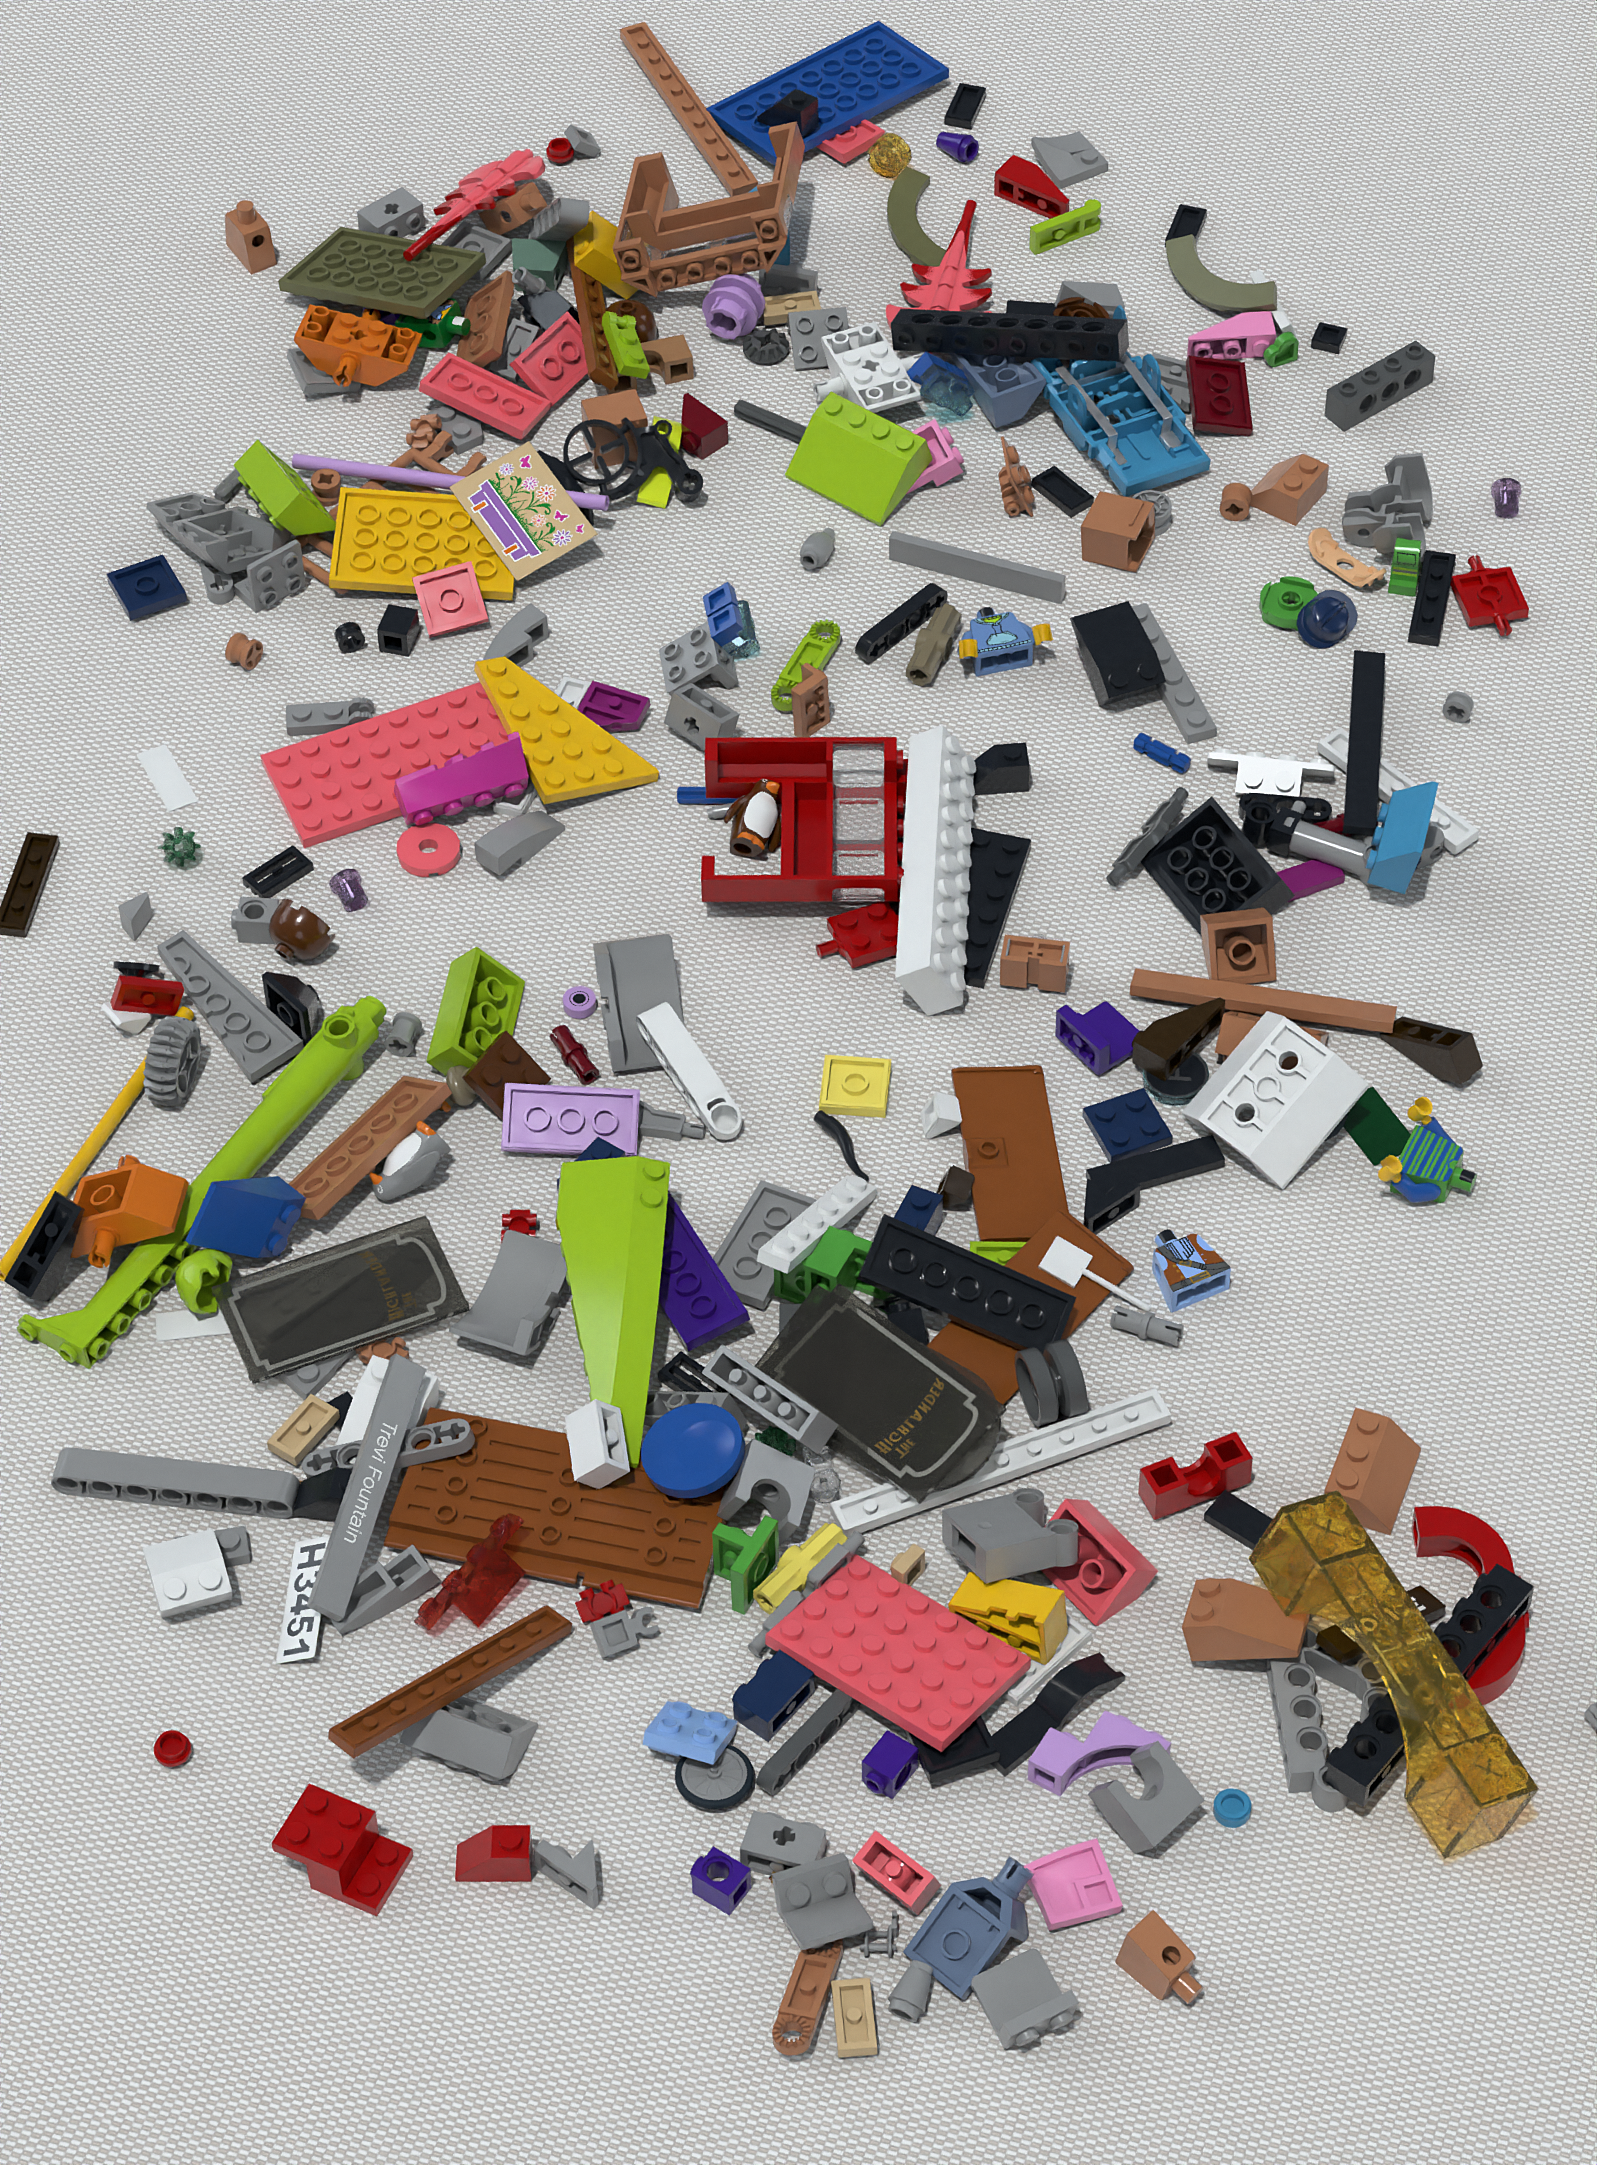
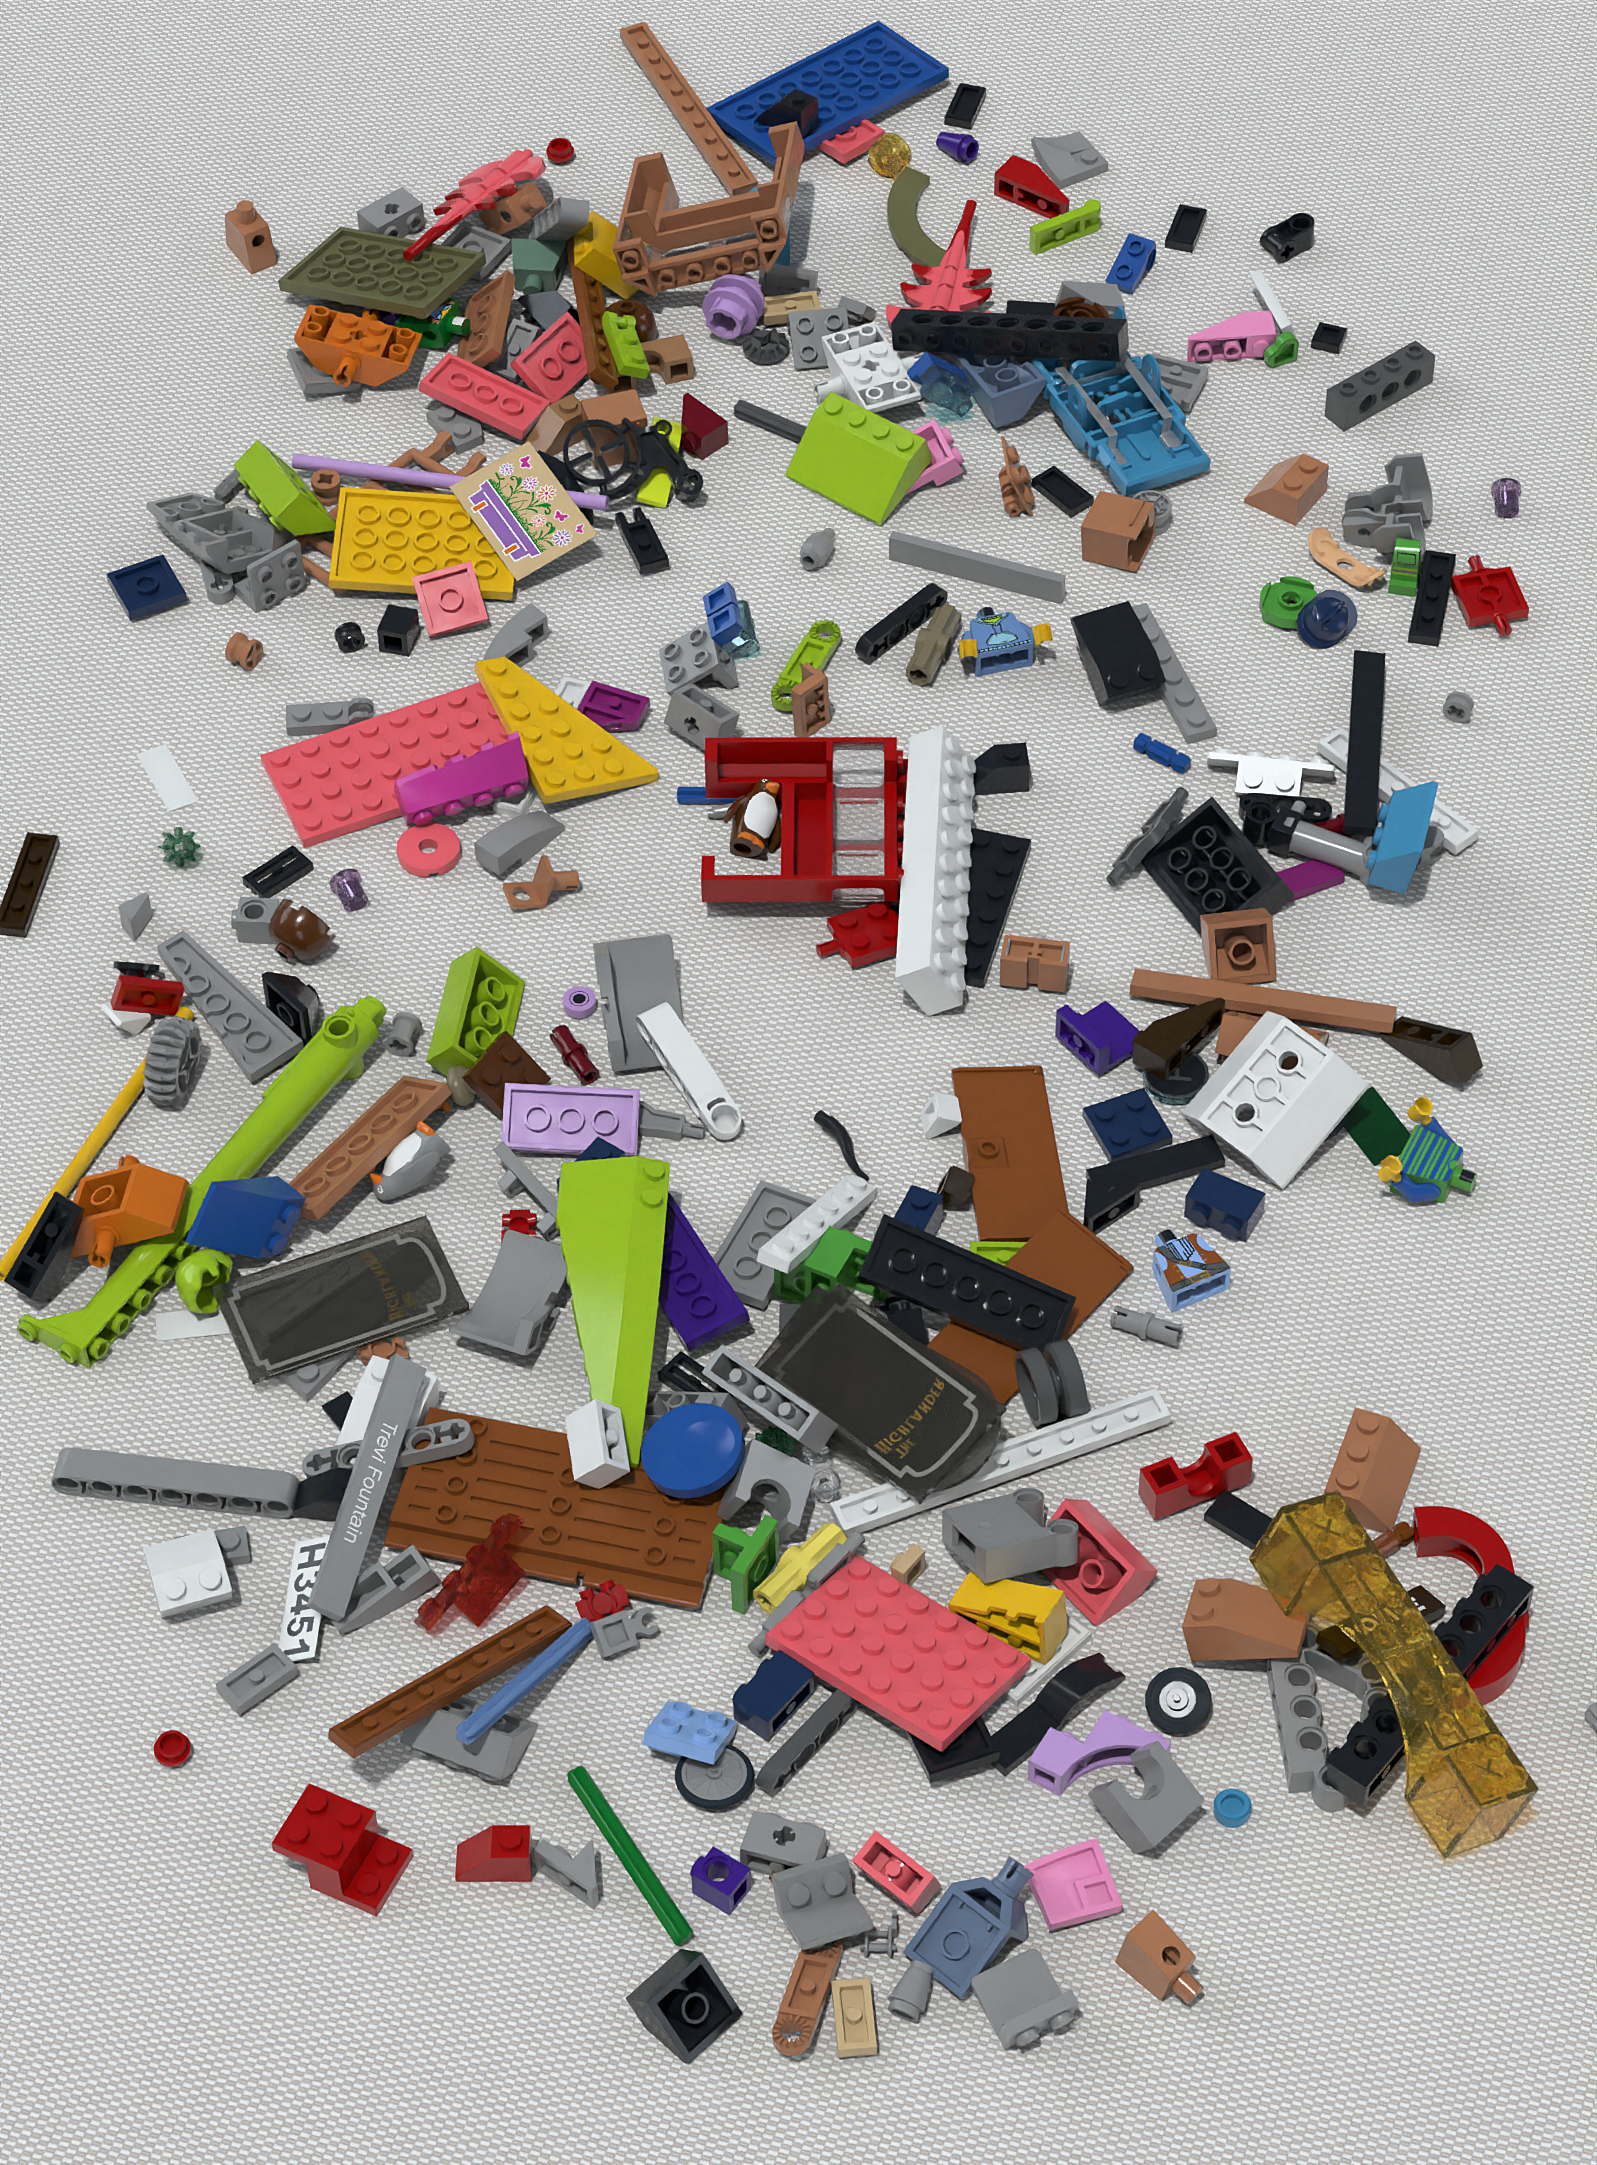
tan plate [267,1394,340,1466] -> none
nougat piece [406,414,442,452] -> none
light grey axle [512,267,552,295] -> none
light grey tile [564,124,601,158] -> none
light yellow tile [819,1055,891,1118] -> none
dark purple brick [862,1730,918,1800] -> none
white piece [1038,1236,1151,1311] -> none
olive tile [1166,234,1277,313] -> none
dark red tile [1185,355,1253,436] -> none
nougat wheel [1219,483,1252,521] -> none
none -> light grey plate [216,1643,298,1715]
none -> medium blue axle [455,1618,593,1745]
none -> light grey hinge [493,1141,560,1241]
none -> nougat bracket [502,855,580,909]
none -> medium nougat slope [526,394,583,456]
none -> green axle [567,1766,693,1946]
none -> black hinge [615,507,669,574]
none -> black slope [625,1949,743,2064]
none -> light grey plate [838,296,876,323]
none -> blue plate [1105,233,1156,295]
none -> black wheel [1145,1667,1212,1734]
none -> dark blue brick [1184,1168,1266,1243]
none -> black piece [1259,213,1315,263]
none -> dark orange axle [1351,1521,1414,1572]

